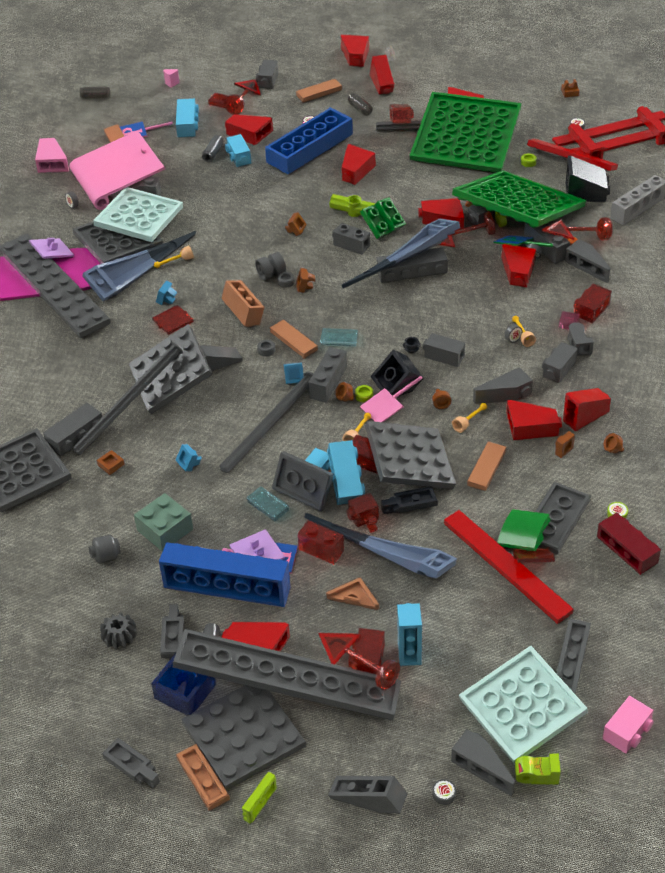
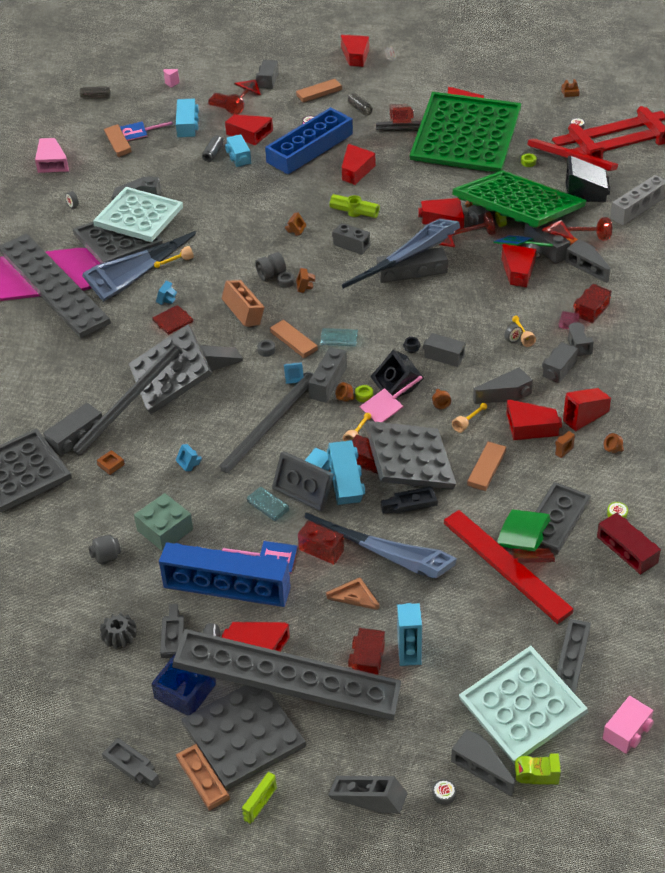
lavender piece [29,238,74,259] -> none
bright pink door [70,130,165,210] -> none
lavender piece [230,529,285,560] -> none
clear red piece [318,633,400,690] -> none
clear red brick [346,493,379,533] -> none
green slope [360,197,406,239] -> none
red slope [370,54,394,94] -> none

